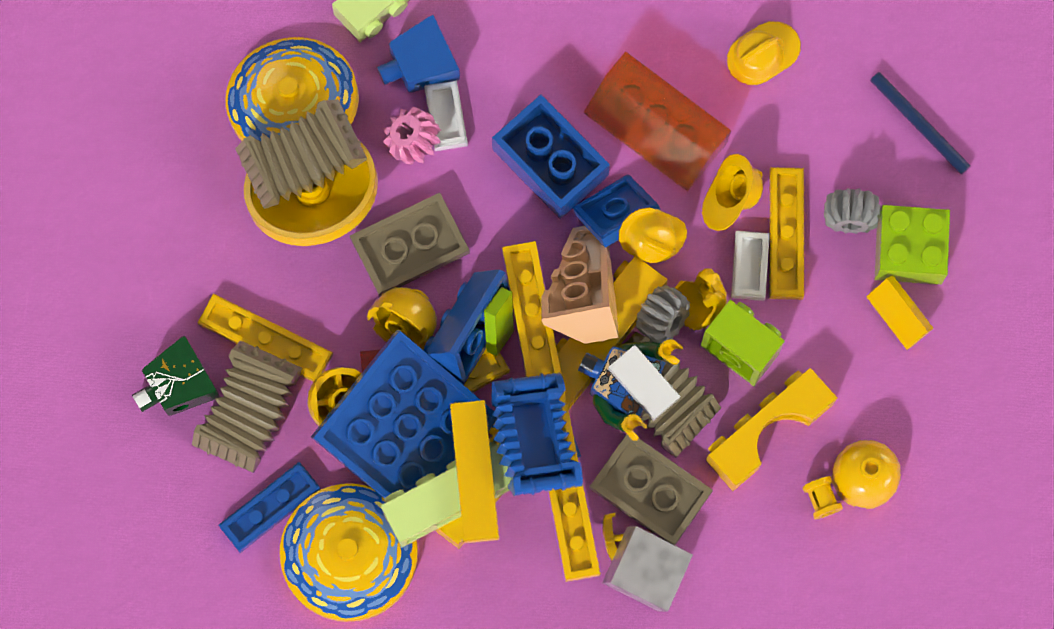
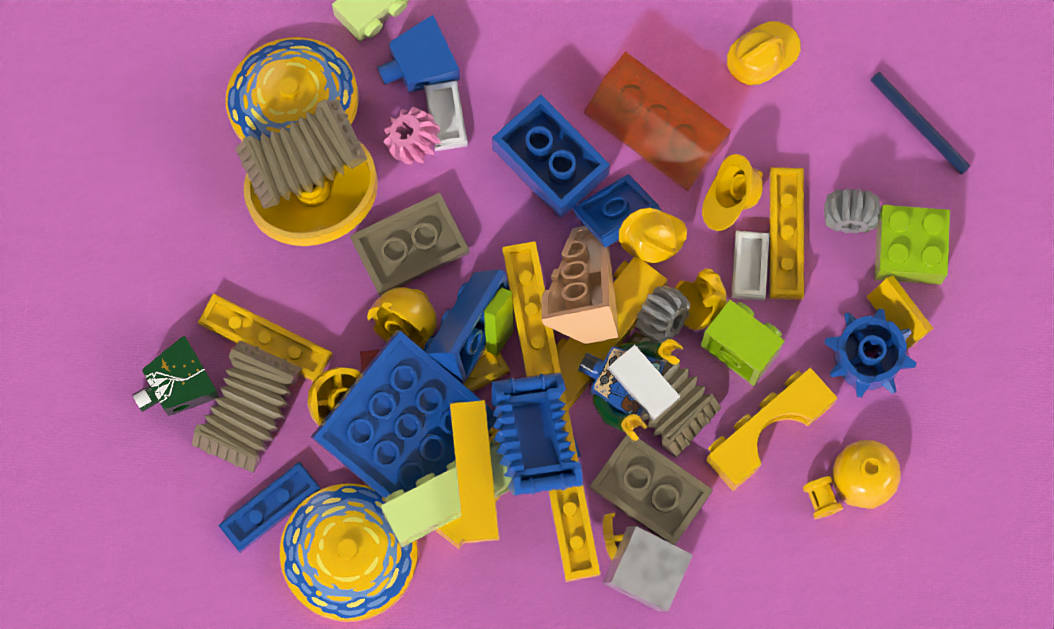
none -> blue brick [824,308,917,398]

